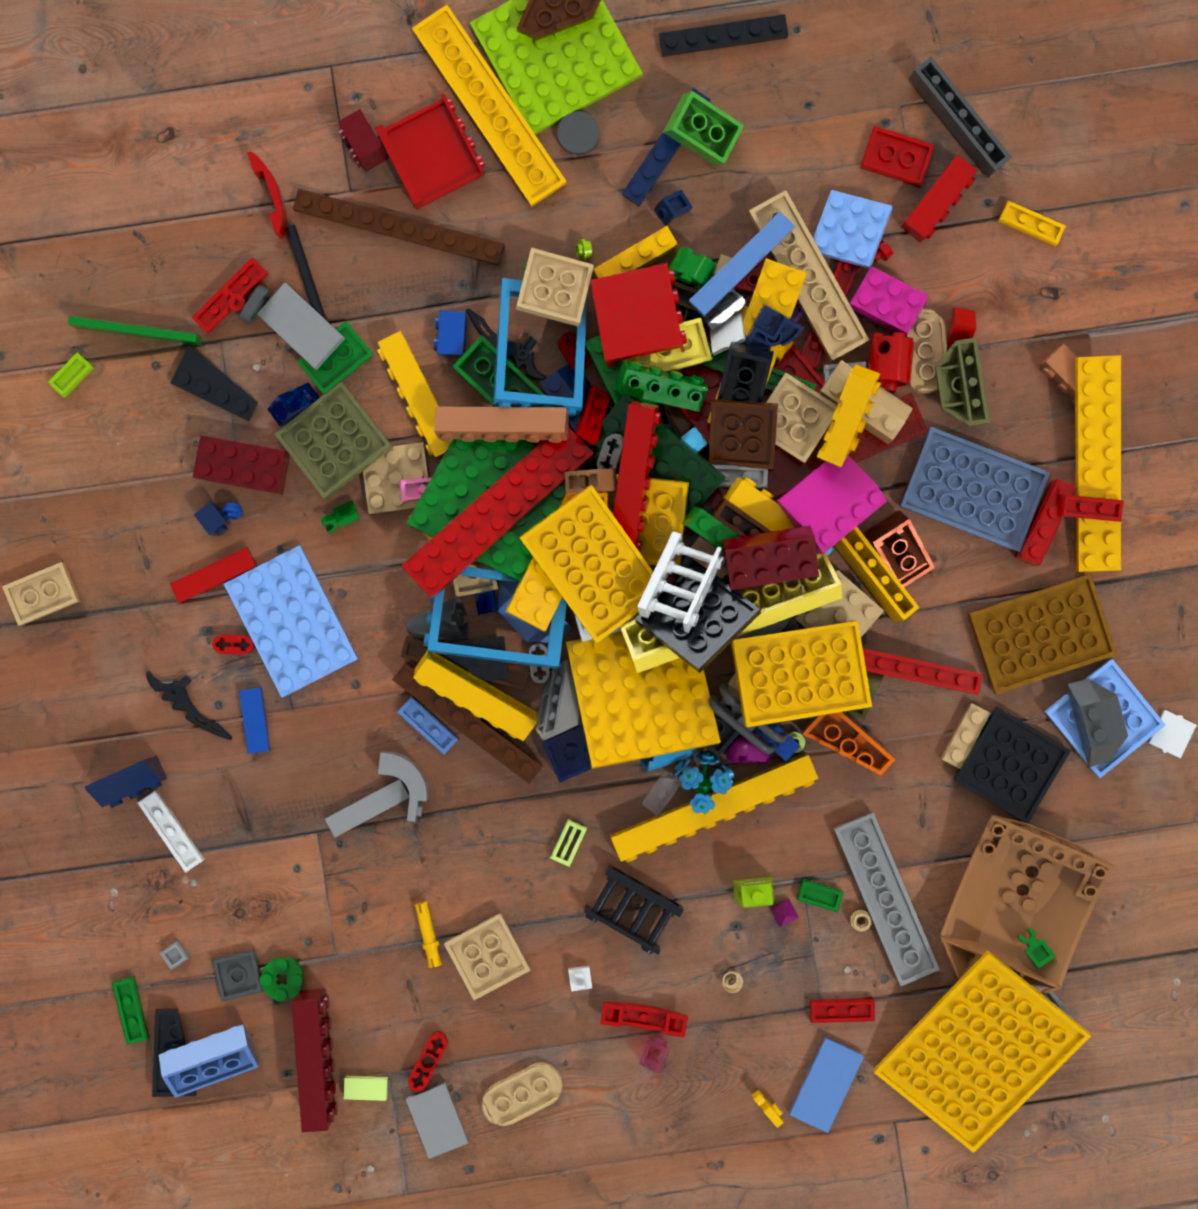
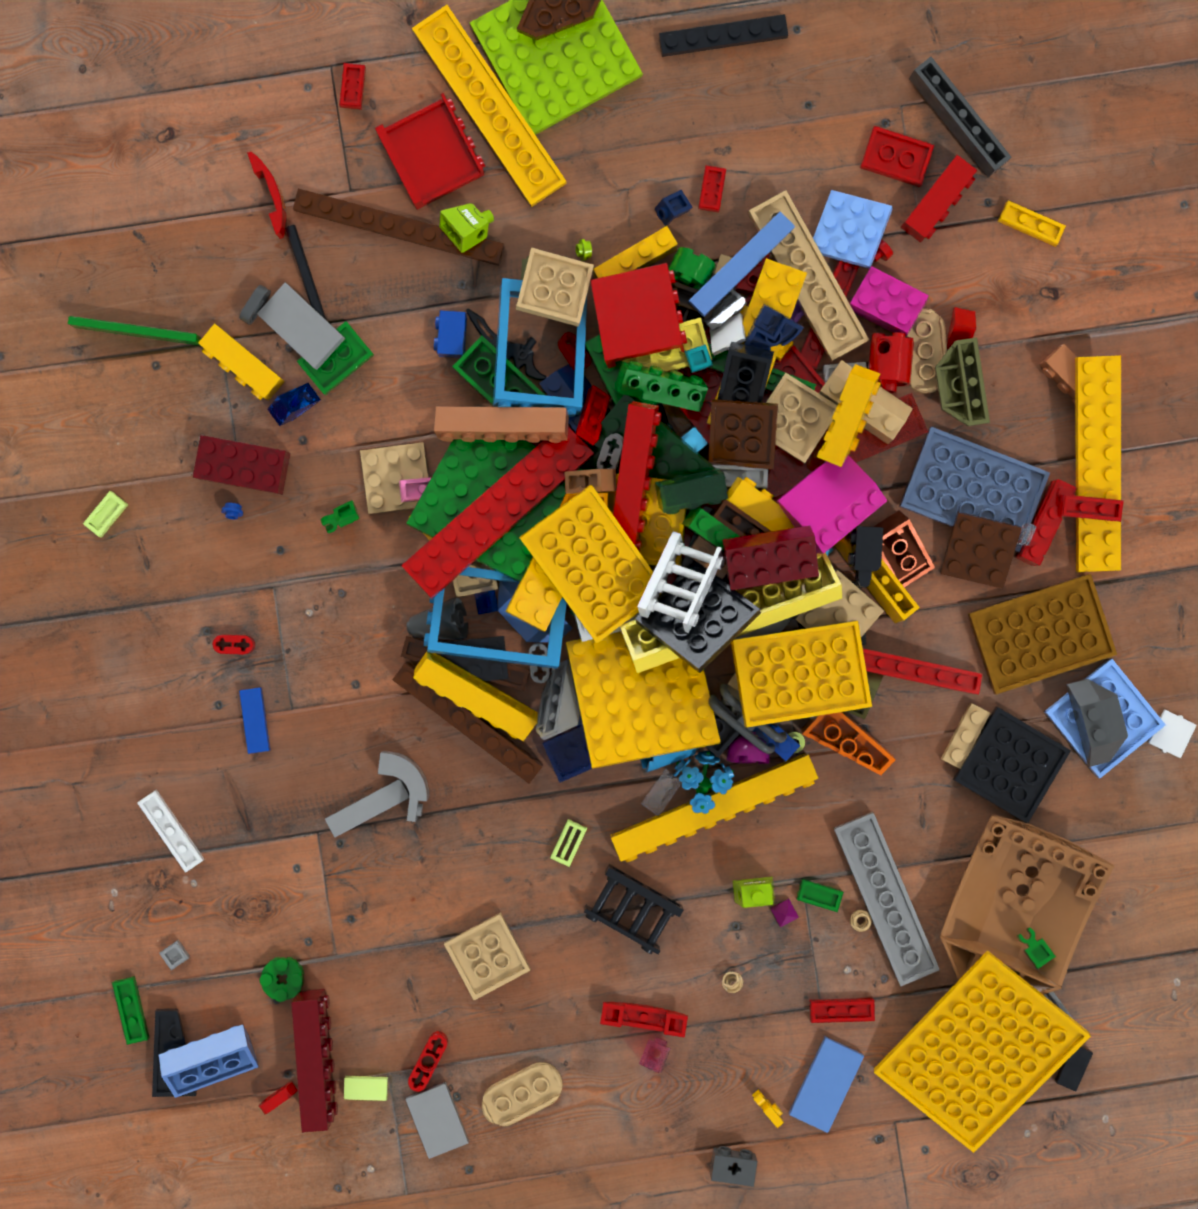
tan plate [2,562,81,626] -> none
lime tile [48,352,95,398] -> none
dark blue slope [85,756,167,808] -> none
black piece [146,671,232,740] -> none
red tile [170,547,258,603] -> none
black wing [171,345,258,421] -> none
red hinge [191,258,269,334] -> none
dark blue brick [194,502,231,536] -> none
dark grey tile [212,949,264,1001] -> none
light blue plate [224,545,359,698] -> none
olive plate [275,381,393,500] -> none
dark red brick [338,109,388,172] -> none
yellow brick [377,331,452,459] -> none
medium blue tile [397,696,459,755] -> none
yellow pin [414,901,442,968] -> none
dark grey tile [557,111,599,155] -> none
white tile [568,965,592,992] -> none
dark blue plate [622,88,711,207] -> none
bright green brick [663,91,744,166] -> none
none -> yellowish green tile [83,491,128,538]
none -> yellow brick [198,323,285,401]
none -> red beam [259,1081,298,1115]
none -> red plate [339,63,366,110]
none -> lime torso [439,203,494,253]
none -> clear green brick [655,468,728,514]
none -> teal tile [684,344,713,373]
none -> red plate [698,165,726,213]
none -> dark grey brick [710,1146,758,1187]
none -> black hinge [848,526,883,588]
none -> reddish brown plate [940,512,1022,589]
none -> clear tile [1017,523,1036,547]
none -> black tile [1055,1047,1093,1092]

